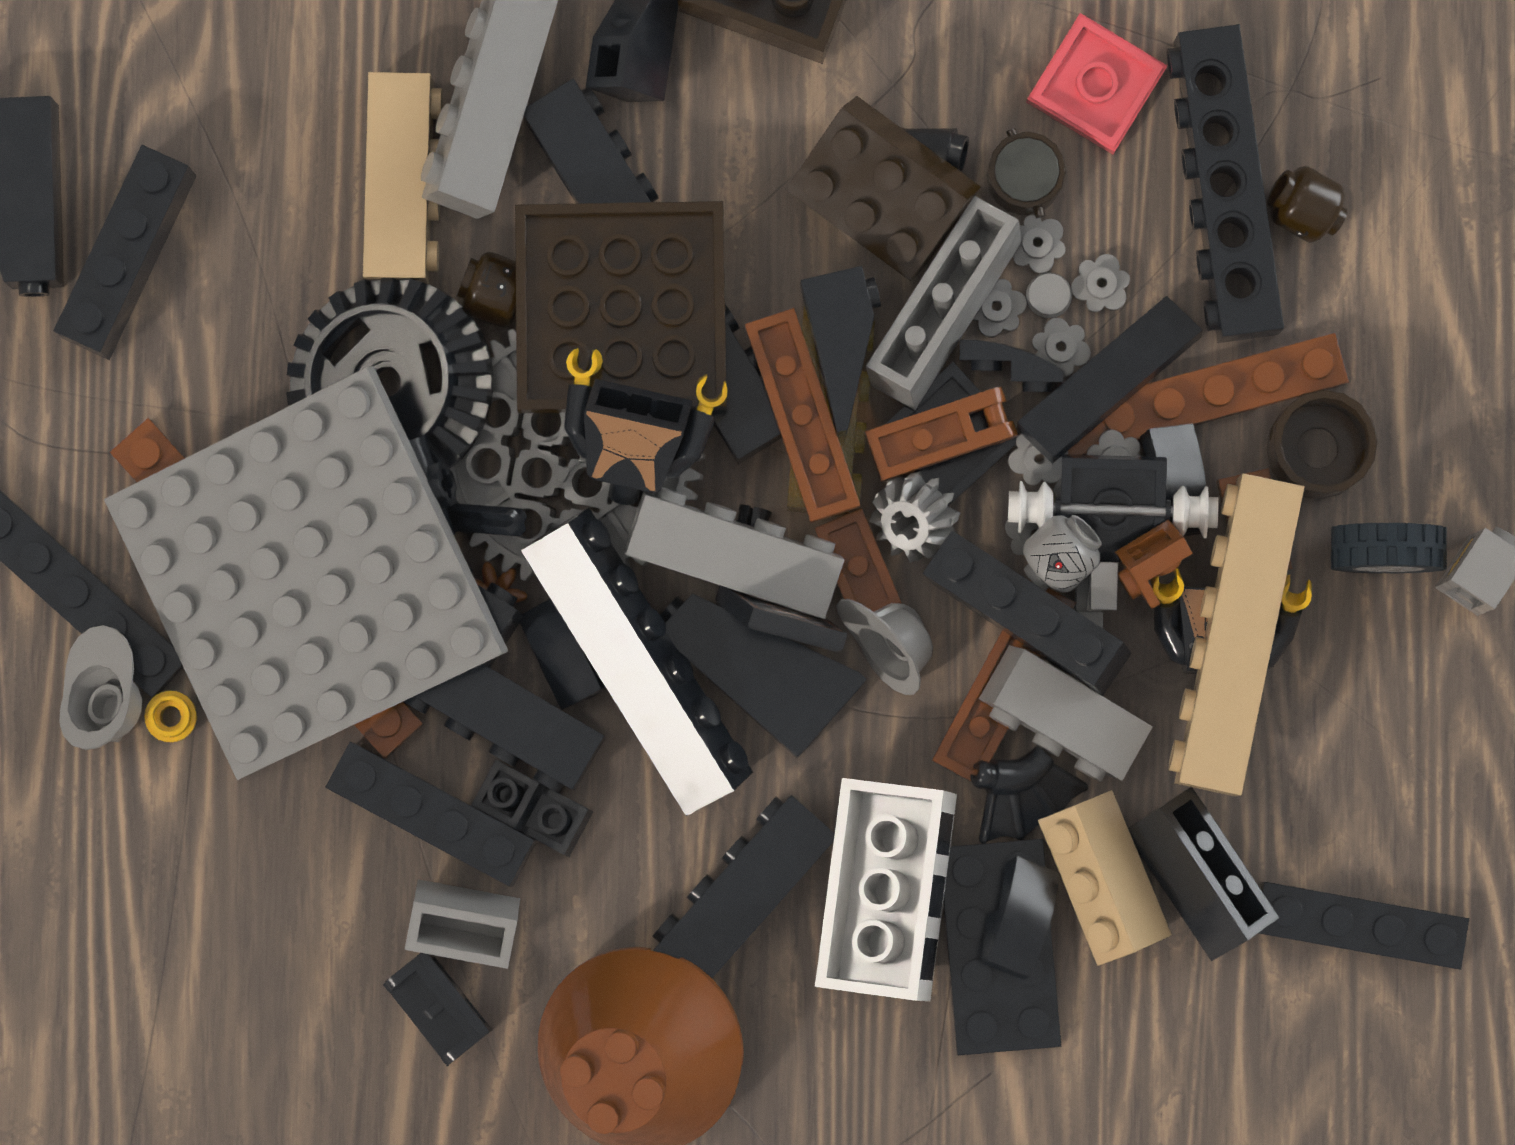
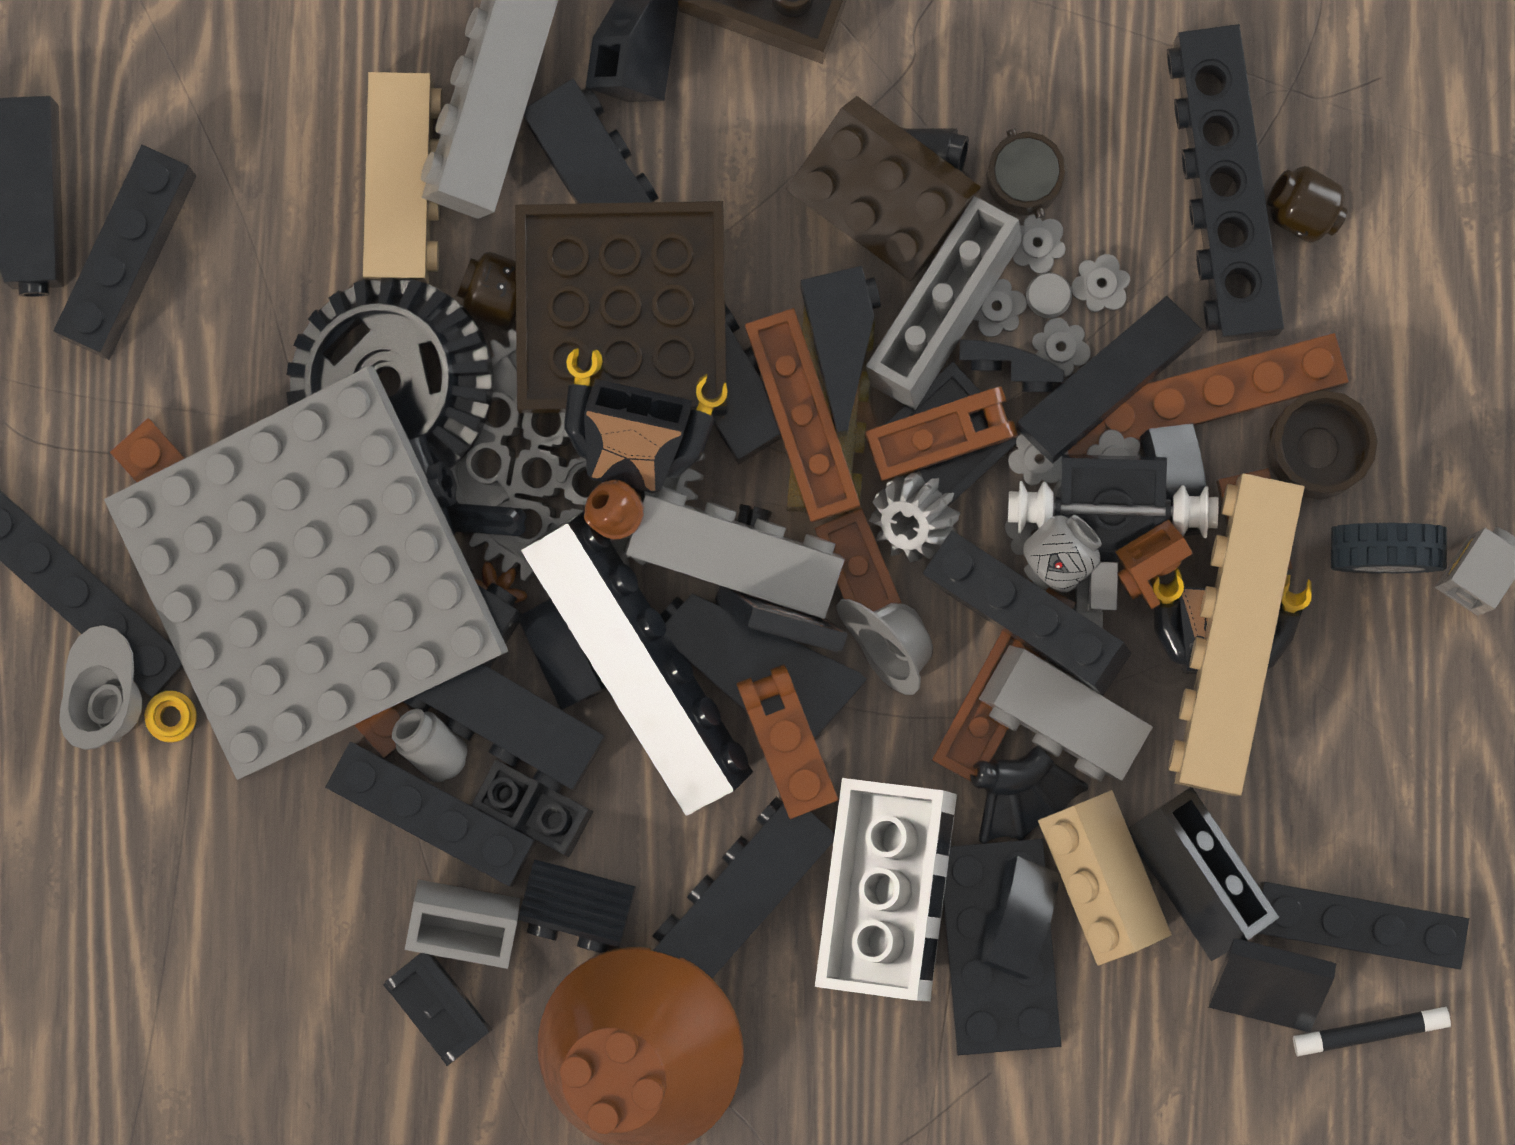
coral tile [1026,13,1168,155] -> none
none -> light grey brick [392,709,467,782]
none -> black brick [518,859,636,953]
none -> dark orange piece [584,480,644,539]
none -> dark orange plate [736,664,839,819]
none -> black tile [1208,938,1336,1033]
none -> black bar [1293,1007,1451,1057]

